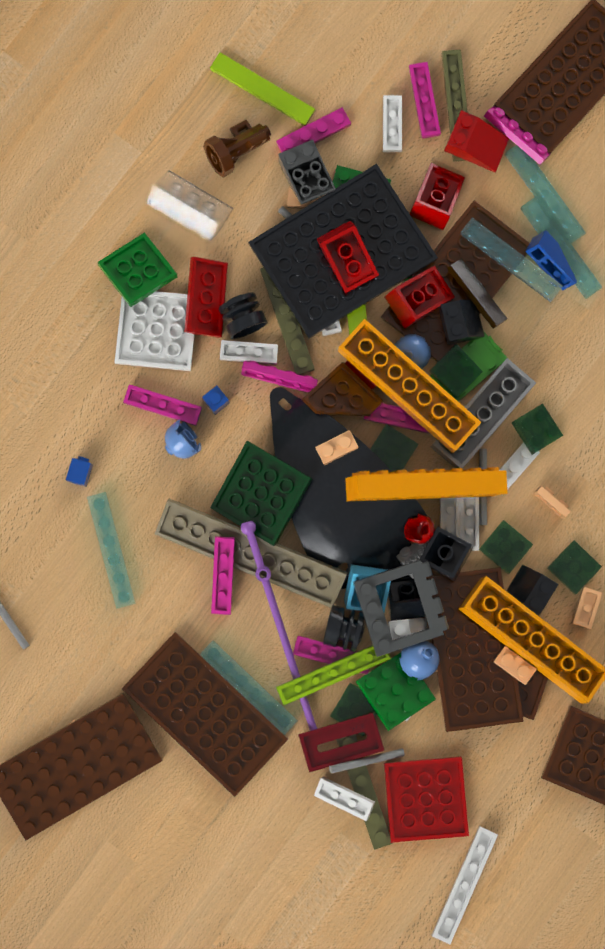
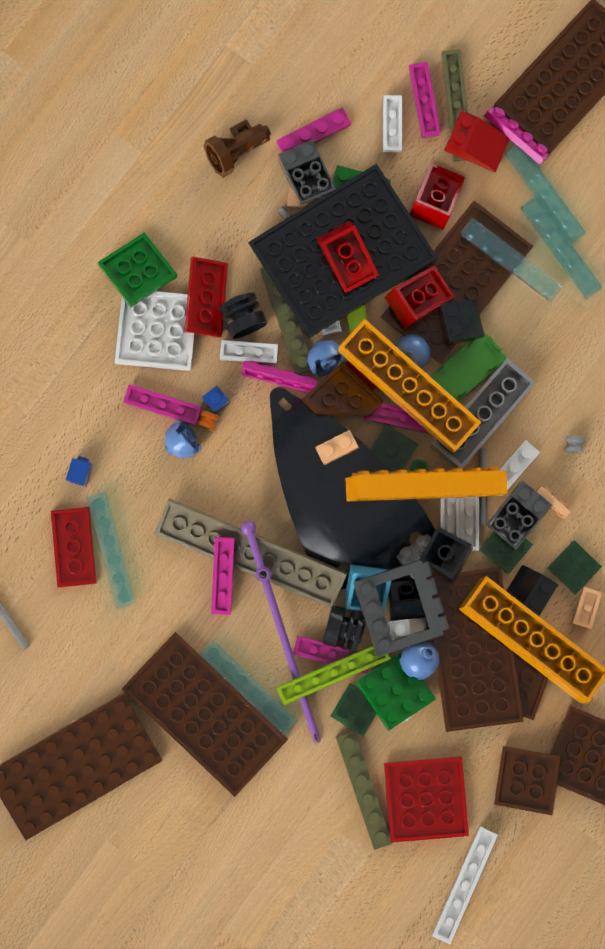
clear slope [146,170,233,241] -> none
lime tile [210,52,315,126] -> none
dark green plate [210,441,313,546] -> none
dark red piece [298,712,385,773] -> none
white plate [314,777,375,821] -> none
light grey bar [329,749,405,774] -> none
red hair [404,514,434,544] -> none
clear green plate [429,344,483,398] -> none
dark brown tile [447,259,508,329] -> none
light nougat plate [493,646,537,685] -> none
clear green plate [512,404,563,455] -> none
blue slope [525,230,577,291] -> none
none -> red tile [51,507,97,588]
none -> orange wheel [197,410,219,431]
none -> medium blue cylinder [307,340,346,376]
none -> green plate [410,459,429,471]
none -> dark grey slope [486,481,553,549]
none -> reddish brown plate [494,746,562,815]
none -> light grey wheel [564,436,585,454]

